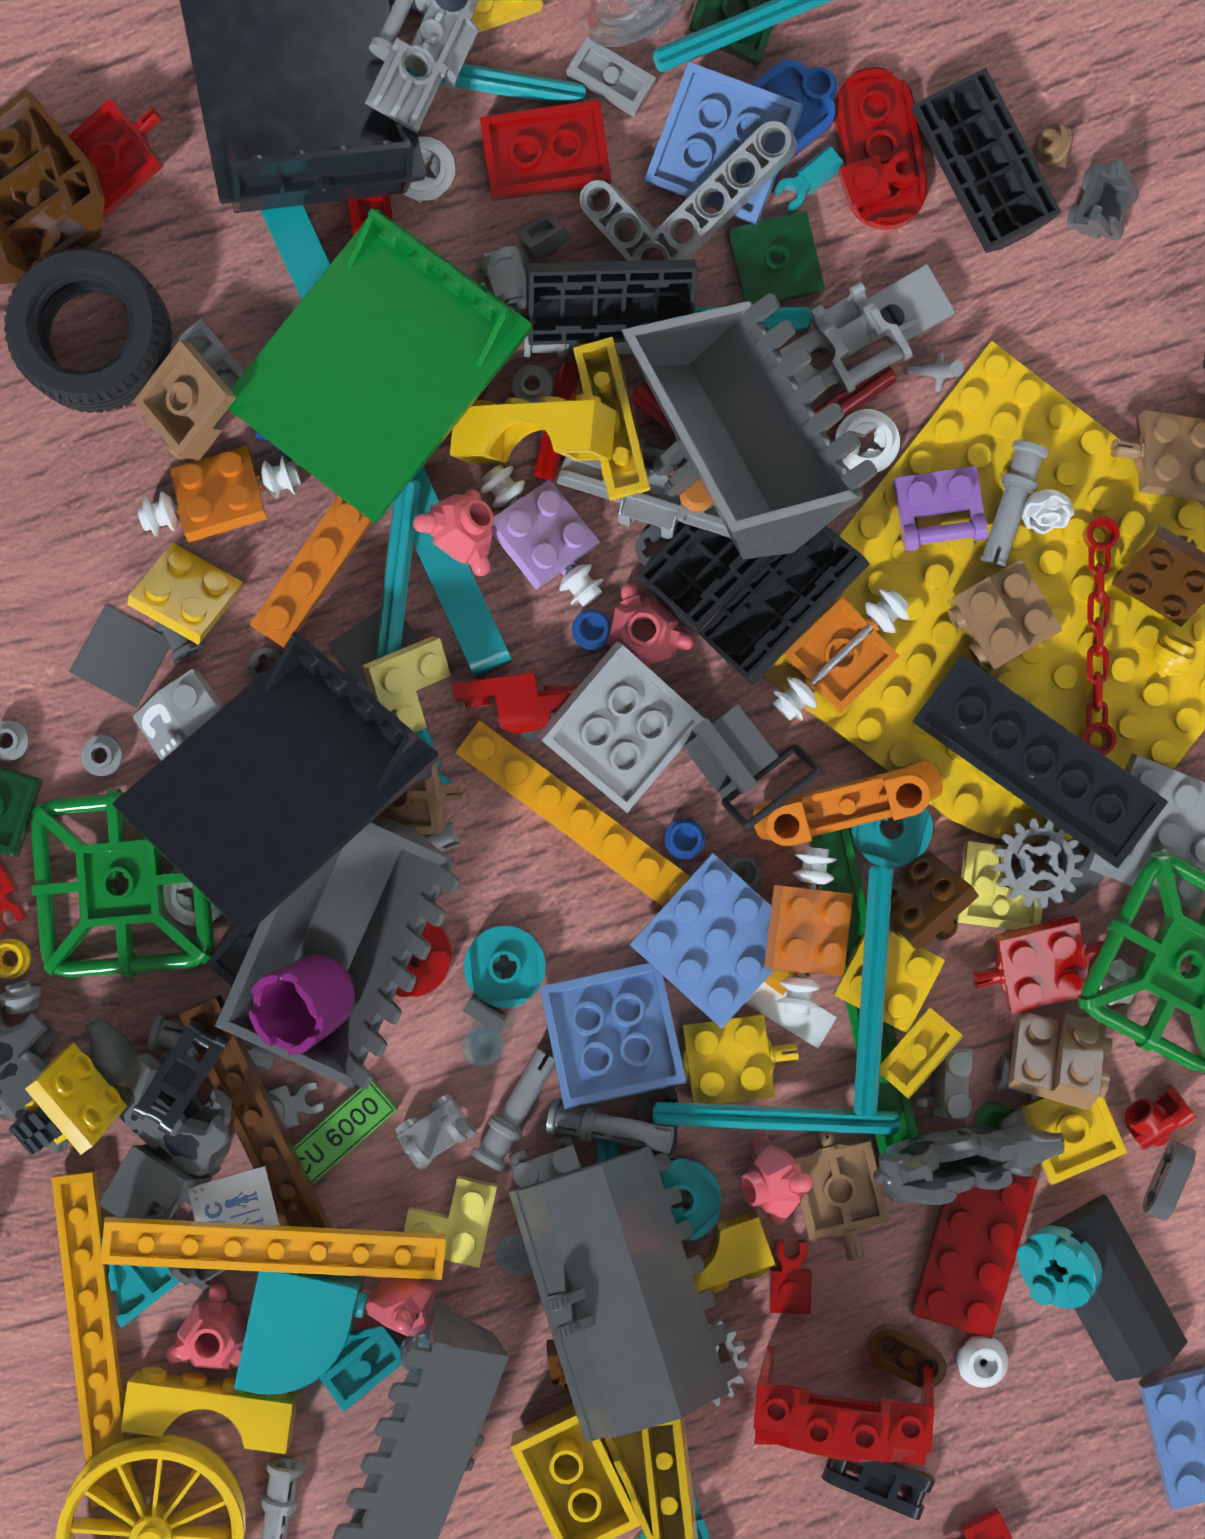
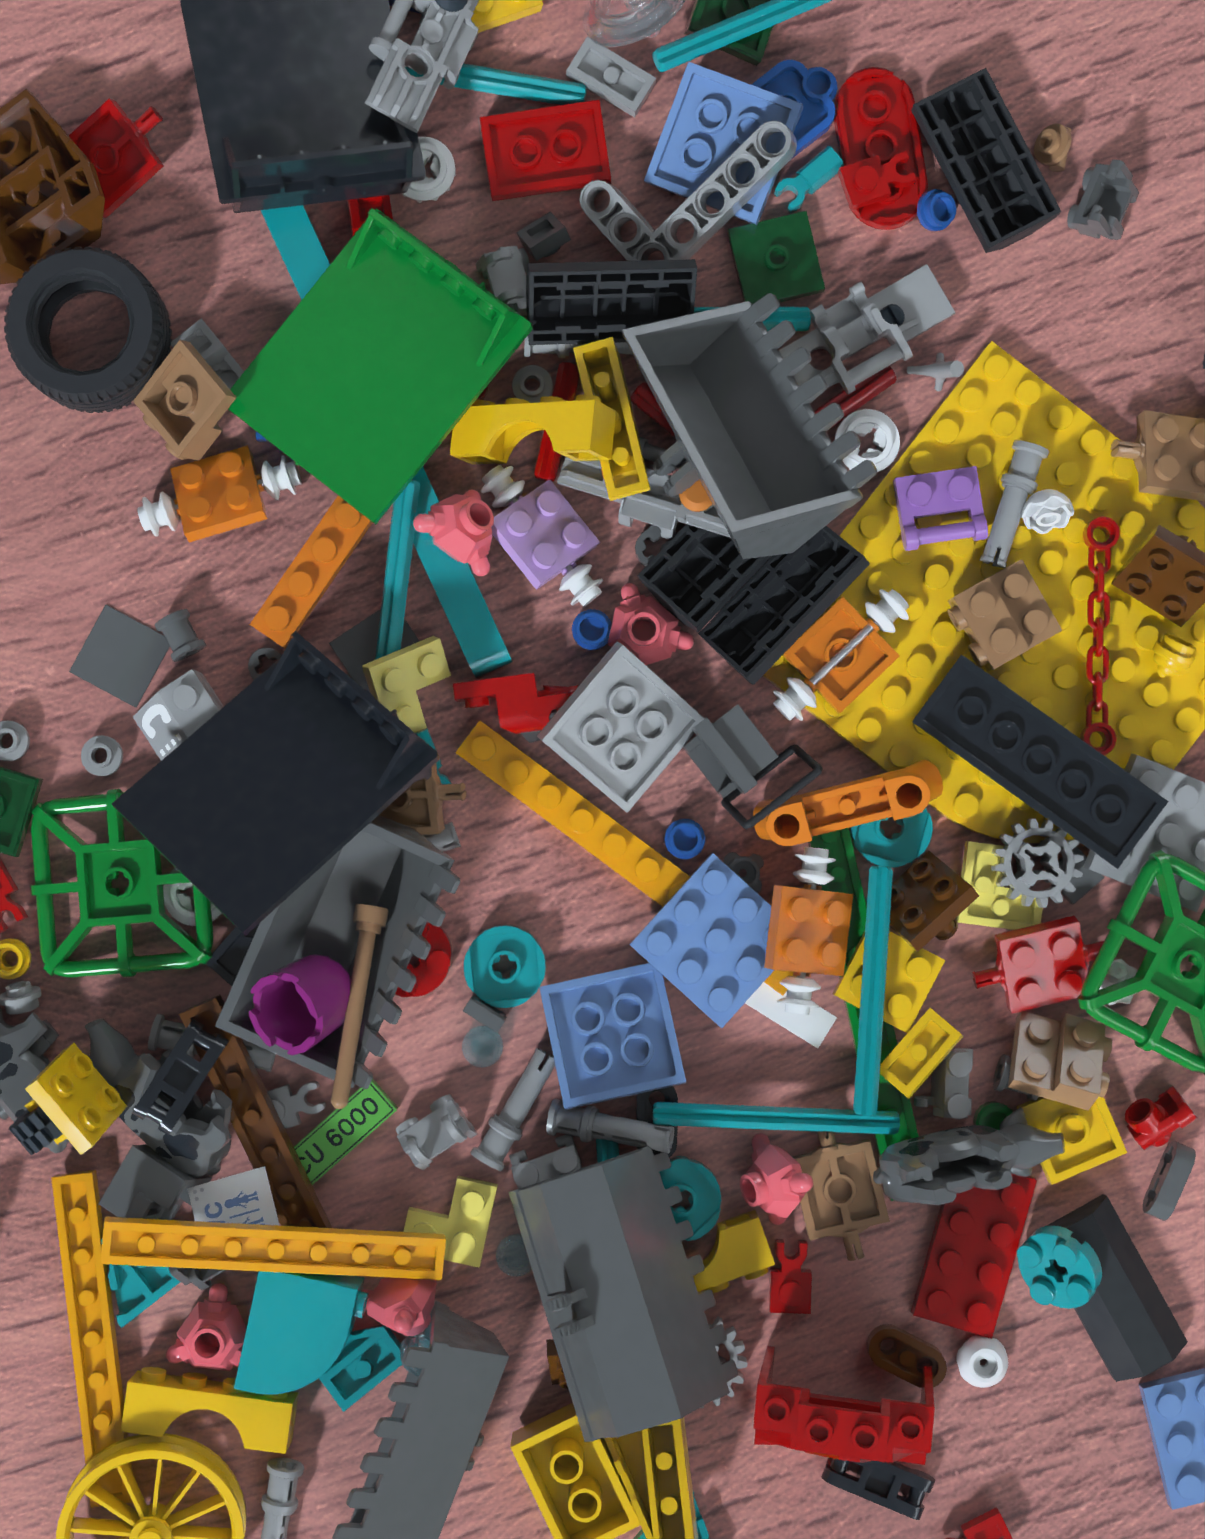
yellow plate [127,543,243,645] -> none
yellow plate [681,1014,799,1104] -> none
none -> medium nougat piece [331,904,388,1109]
none -> blue plate [917,189,956,231]

